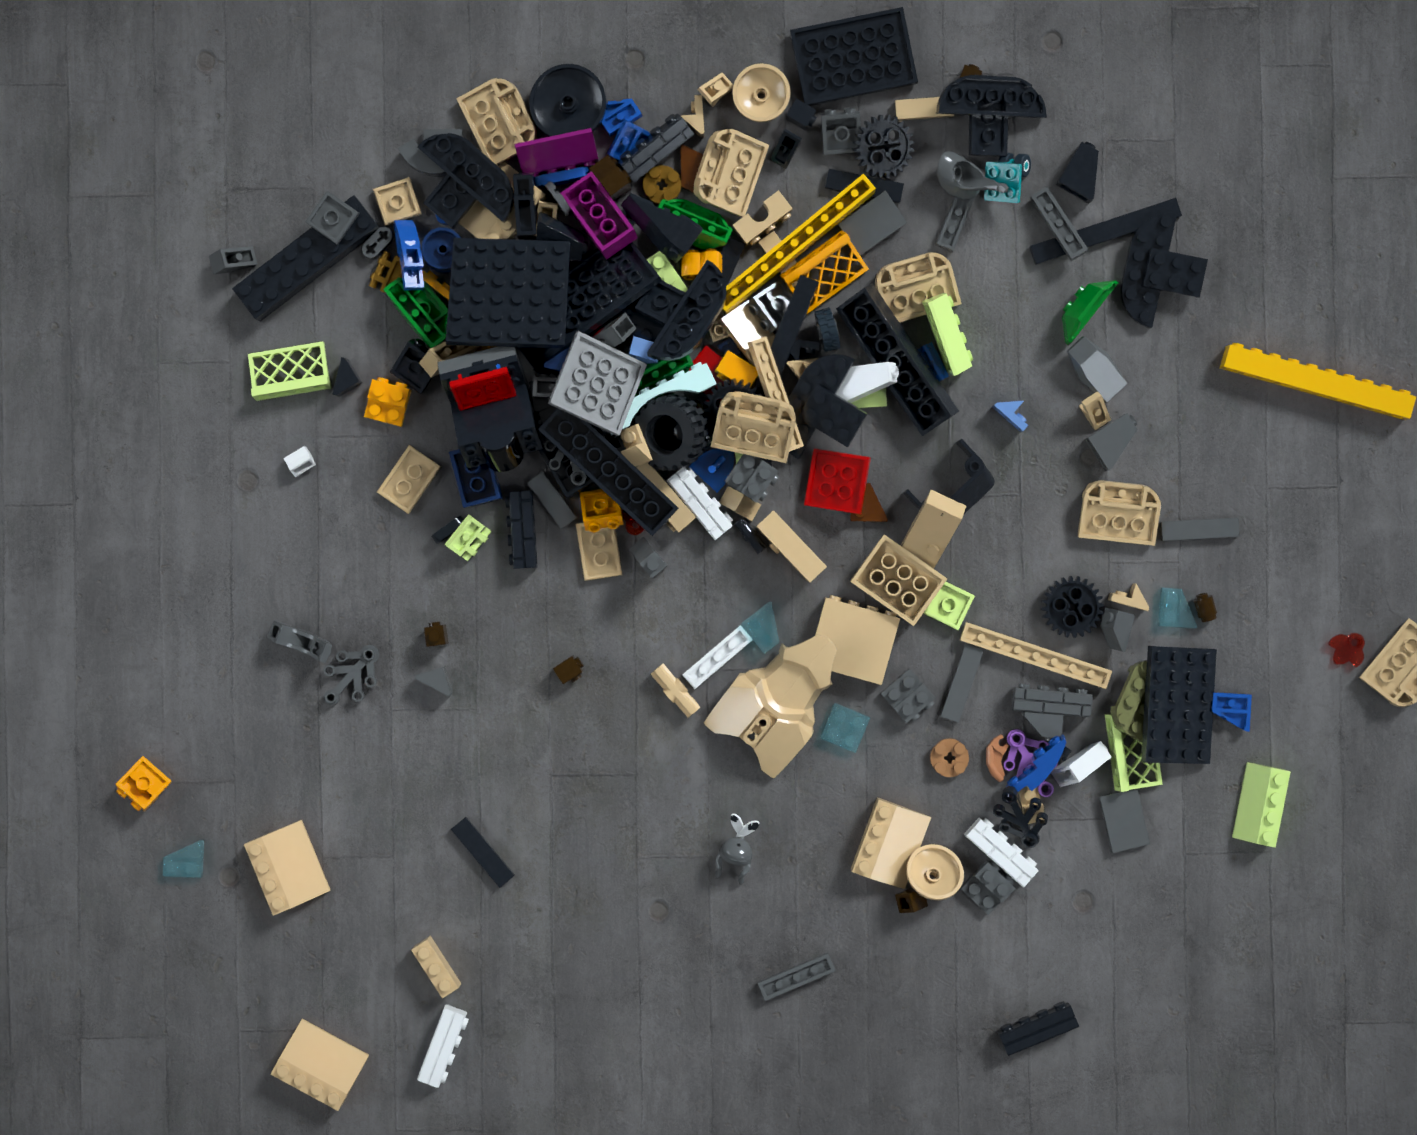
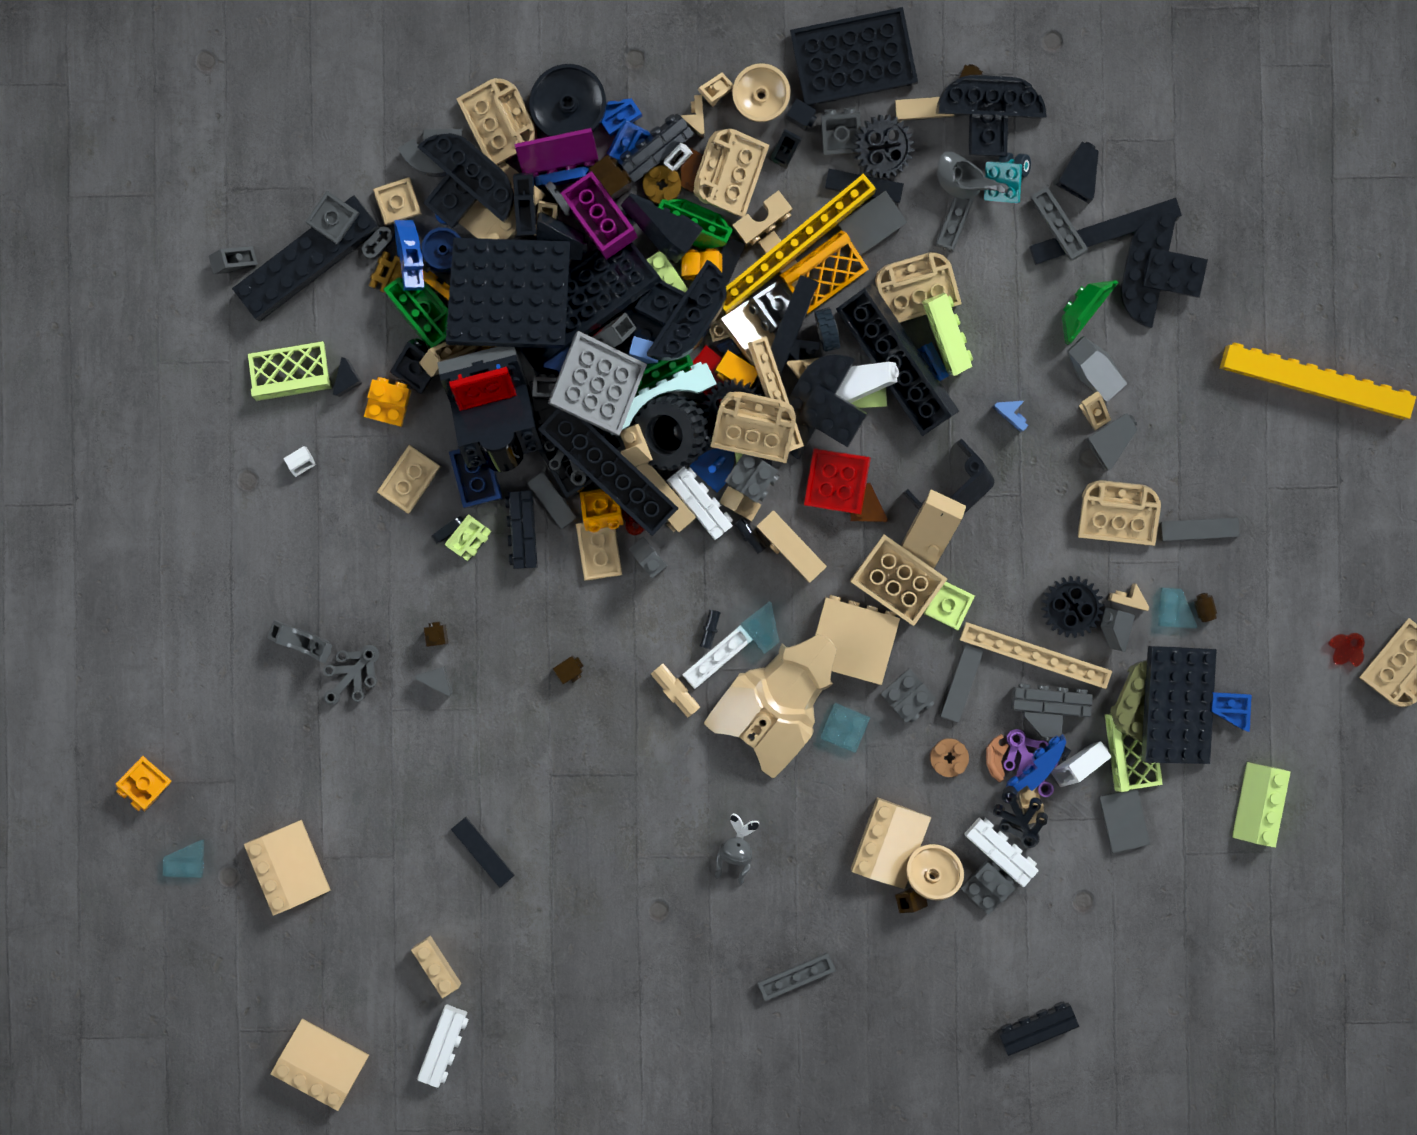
none -> white piece [664,143,693,171]
none -> black pin [700,609,721,649]

